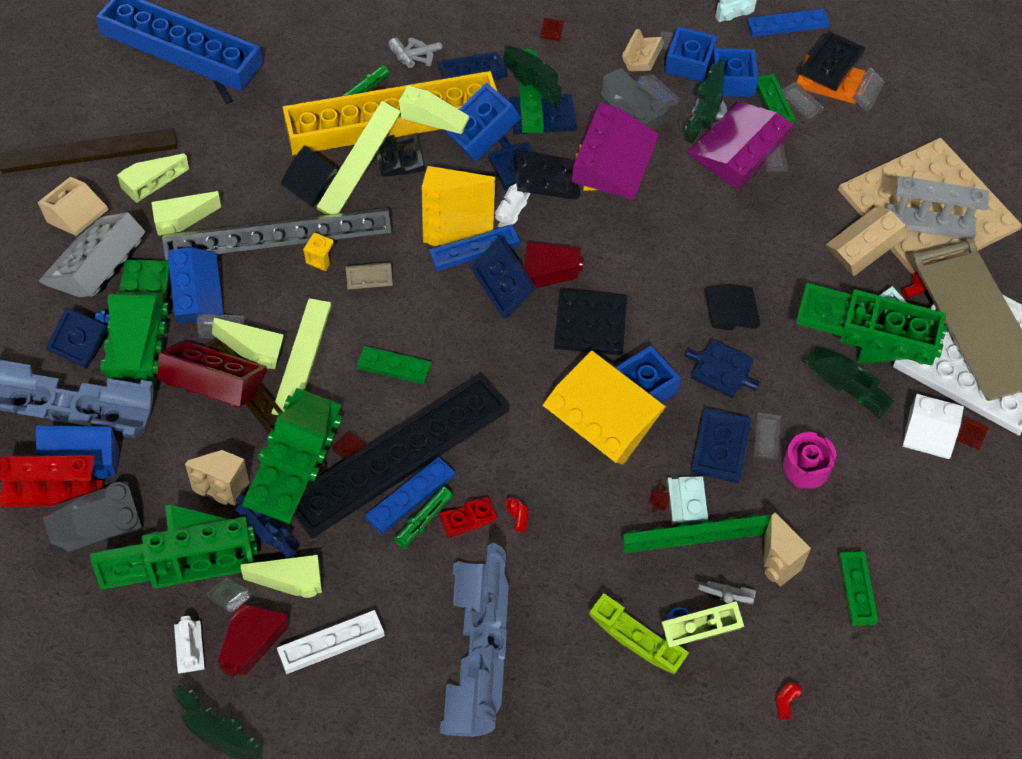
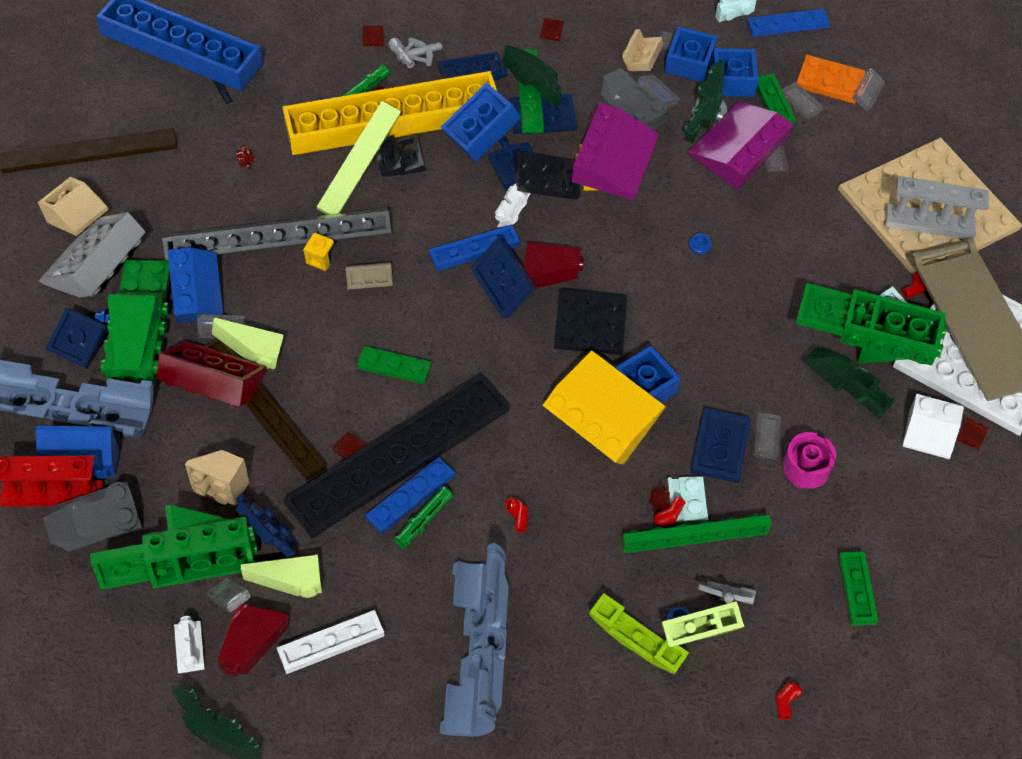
yellowish green slope [117,153,189,203] -> none
yellowish green slope [151,191,221,236] -> none
green wedge [242,388,343,524] -> none
yellowish green tile [272,298,331,415] -> none
black slope [281,145,338,207] -> none
yellowish green slope [399,86,469,134] -> none
yellow slope [422,166,495,246] -> none
red slope [439,497,497,538] -> none
dark blue plate [685,339,760,399] -> none
black slope [705,286,761,330] -> none
tan slope [763,512,811,587] -> none
black plate [799,31,865,91] -> none
tan slope [825,205,907,276] -> none
none -> clear red plate [236,144,254,170]
none -> clear red plate [362,25,383,46]
none -> red arm [654,497,686,528]
none -> blue plate [689,233,711,254]

